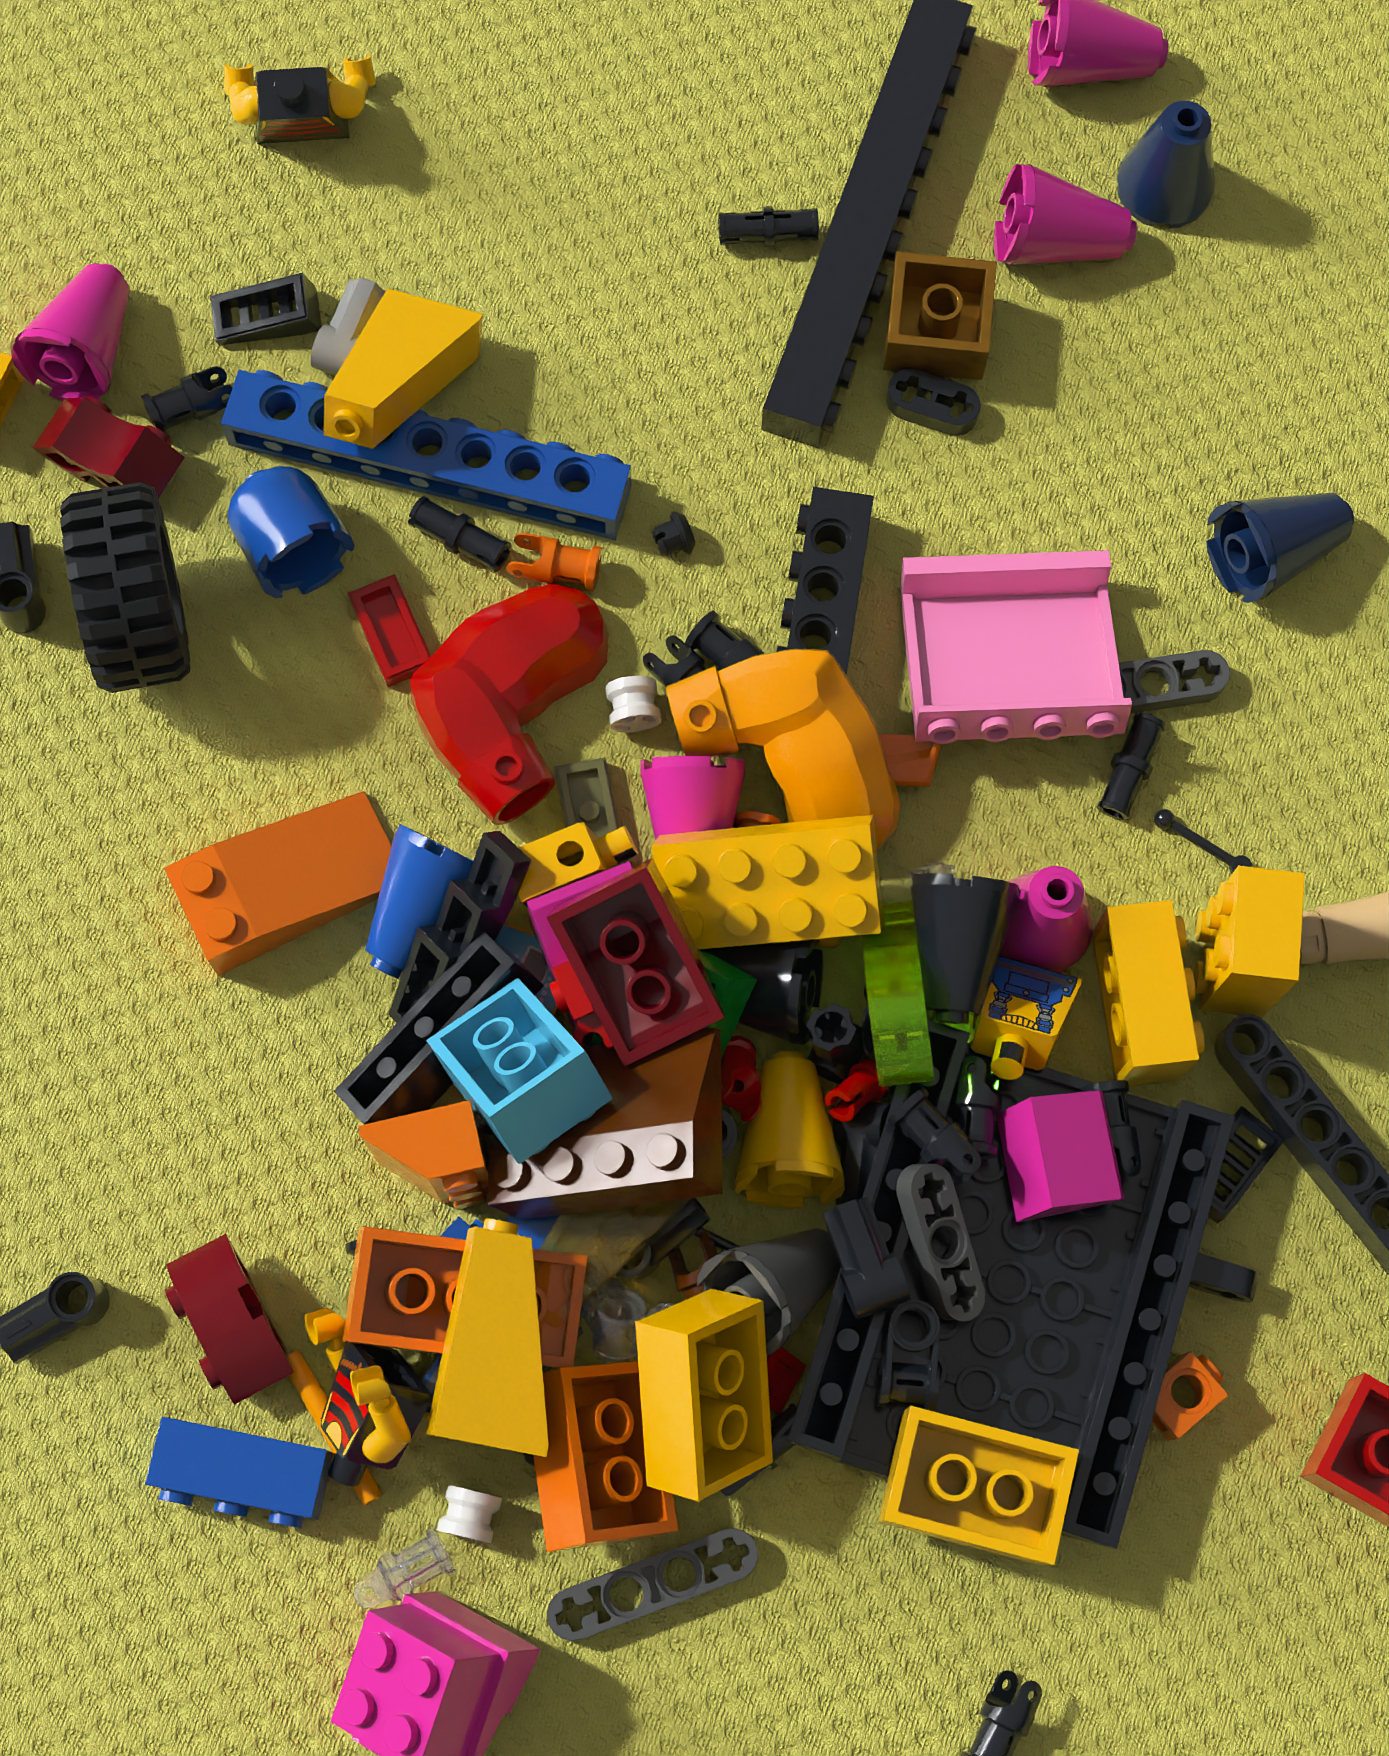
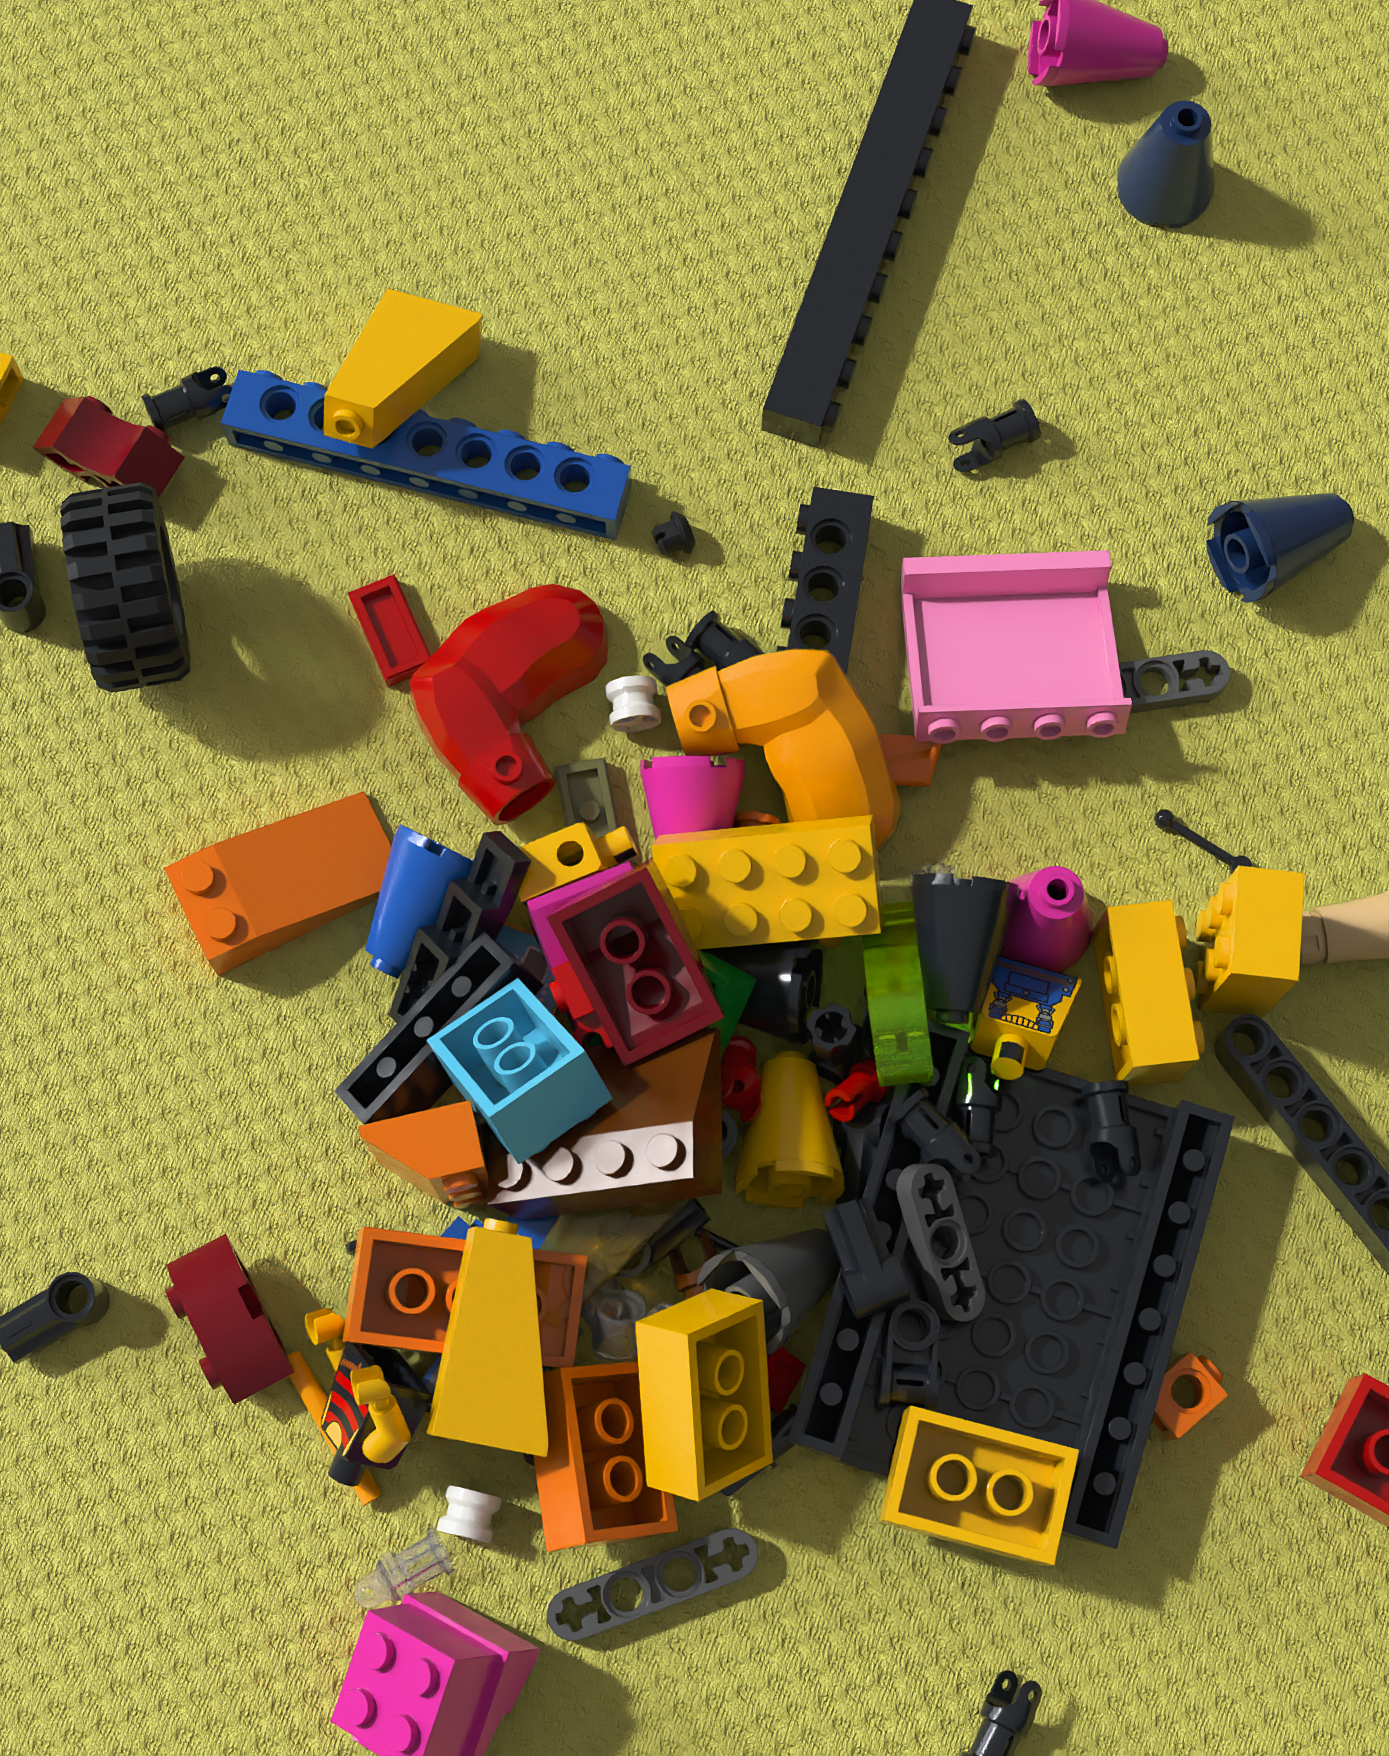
dark pink cone [11,263,130,401] -> none
blue brick [145,1416,334,1529] -> none
black slope [210,272,321,345] -> none
torso [224,55,376,144] -> none
blue cylinder [227,466,354,598] -> none
light grey piece [311,277,386,375] -> none
black pin [408,496,512,572] -> none
orange piece [506,533,602,592] -> none
black pin [718,206,819,247] -> none
pearl gold brick [883,251,997,380] -> none
black beam [886,368,981,436] -> none
dark pink cone [994,164,1137,265] -> none
dark pink slope [996,1090,1125,1222] -> none
black pin [1097,712,1166,820] -> none
black beam [1189,1253,1259,1303] -> none
black slope [1208,1106,1284,1224] -> none
none -> black piece [948,399,1041,472]

